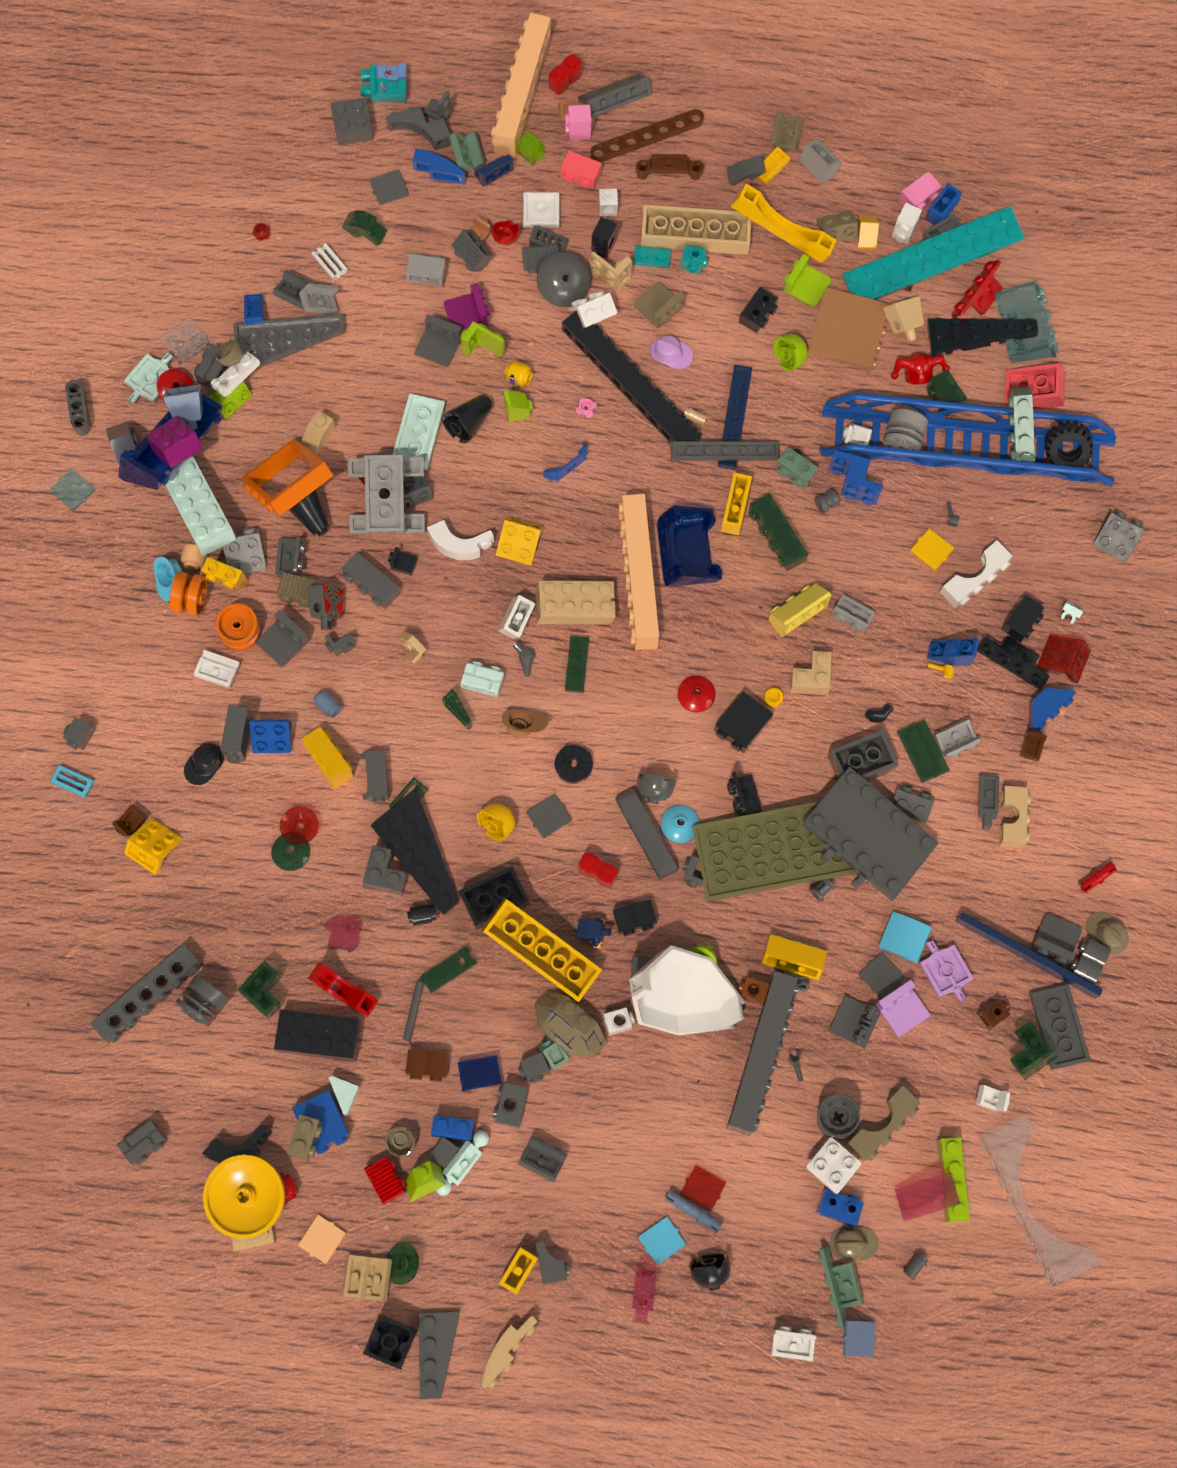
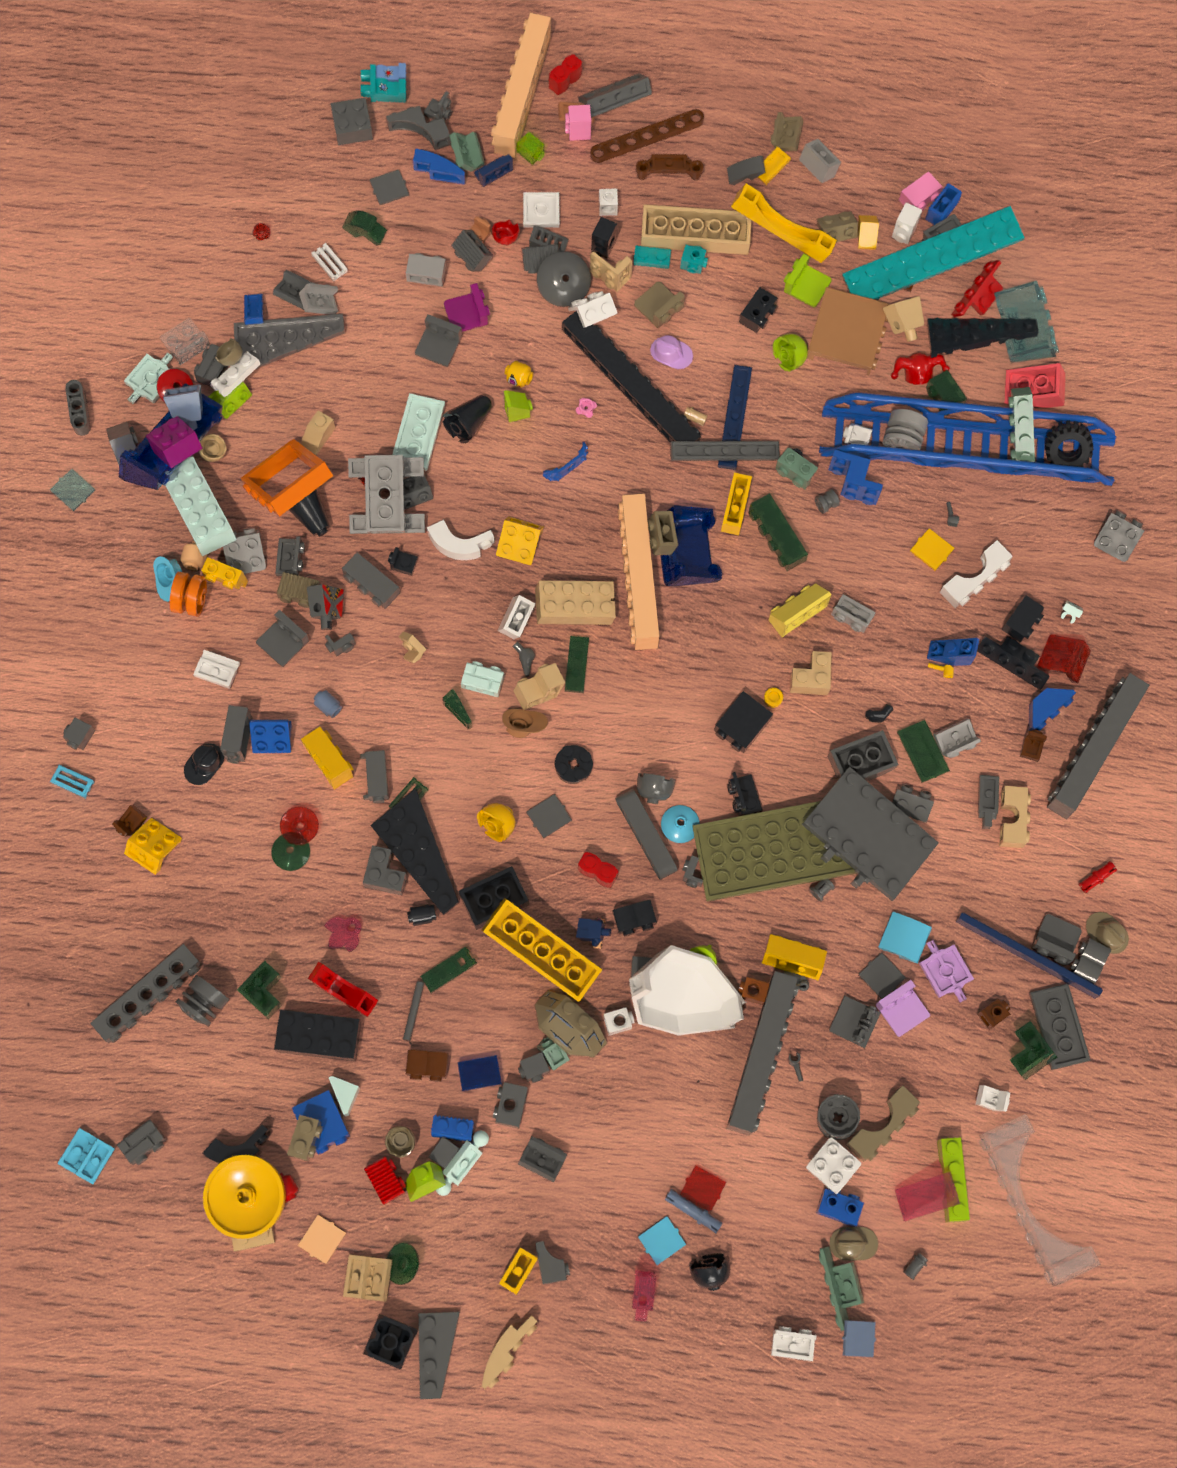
orange wheel [215,603,261,651] -> none
lime bracket [460,322,505,358] -> none
coral brick [561,151,602,189] -> none
red dish [678,676,716,713] -> none
none -> medium azure slope [57,1128,115,1184]
none -> tan hair [199,434,227,462]
none -> tan brick [513,663,565,710]
none -> dark tan brick [647,511,678,555]
none -> dark grey brick [1047,673,1150,820]

